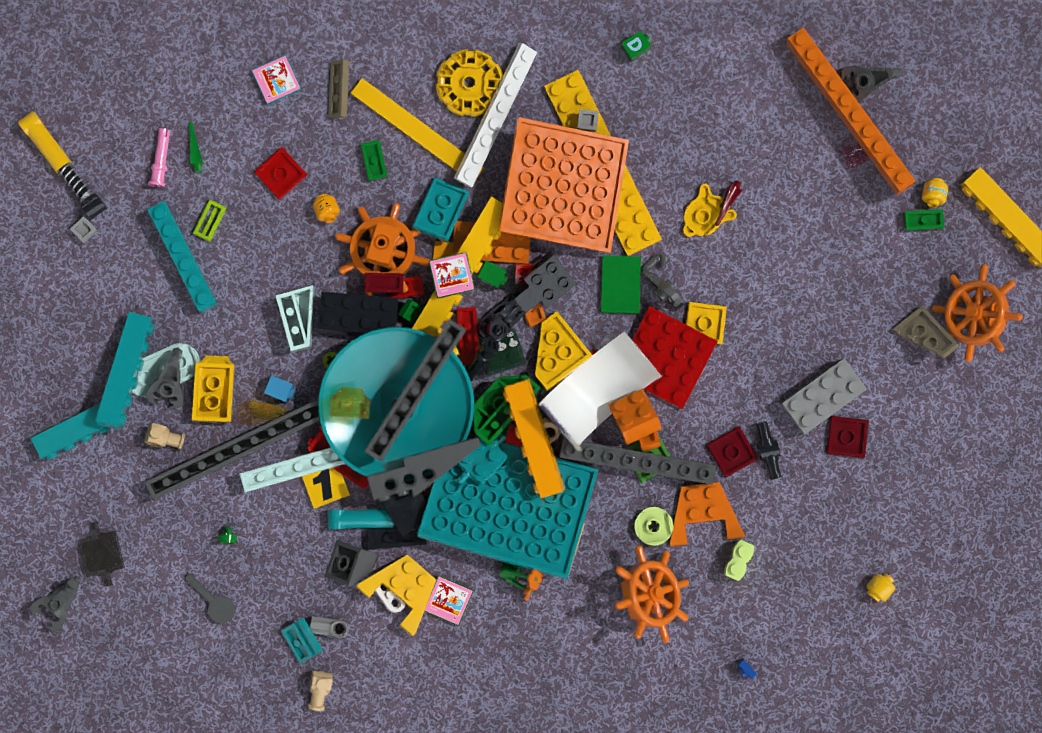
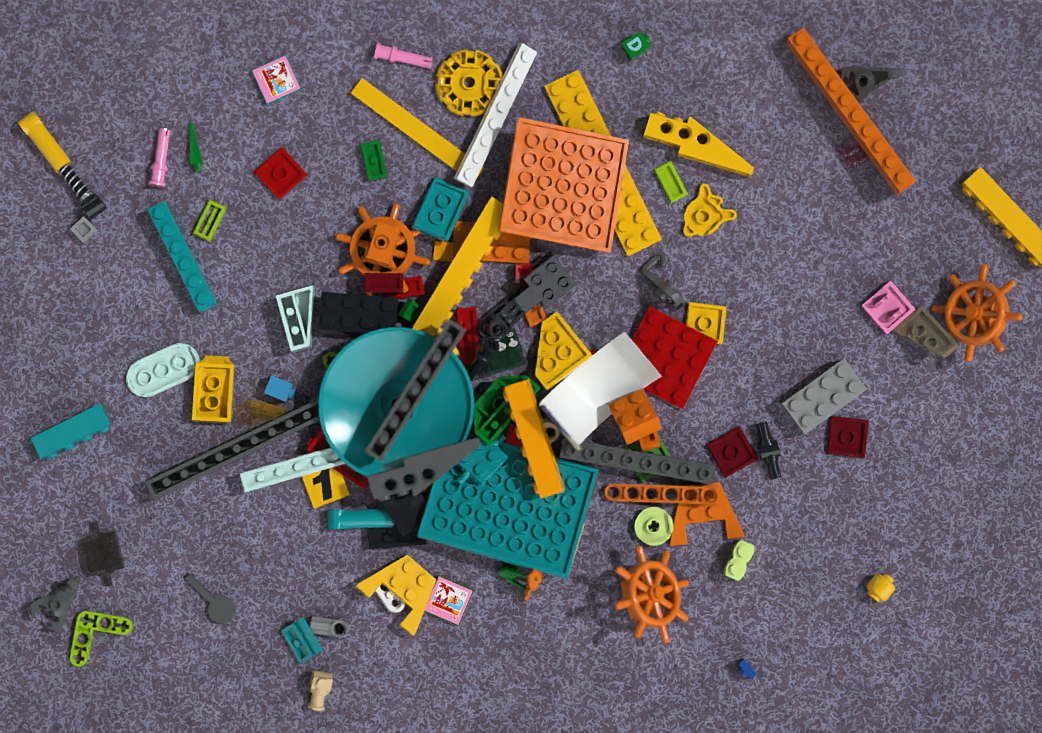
teal brick [95,312,155,430] -> none
tan connector [144,423,185,451] -> none
dark grey animal [145,348,184,409] -> none
green tile [218,526,237,544] -> none
light orange head [312,194,340,223] -> none
dark grey slope [325,540,377,587] -> none
dark tan plate [328,59,349,119] -> none
clear yellow slope [330,387,370,419] -> none
tile [429,252,475,298] -> none
green brick [477,260,508,289] -> none
light grey plate [577,109,599,132] -> none
green tile [601,255,641,314] -> none
dark red piece [715,180,743,226] -> none
green plate [904,209,945,231] -> none
yellow head [922,178,948,208] -> none
none -> lime beam [70,611,133,667]
none -> bright pink pin [374,42,433,69]
none -> orange beam [604,484,719,504]
none -> yellow brick [643,112,754,177]
none -> lime tile [654,161,688,203]
none -> bright pink plate [861,281,916,335]

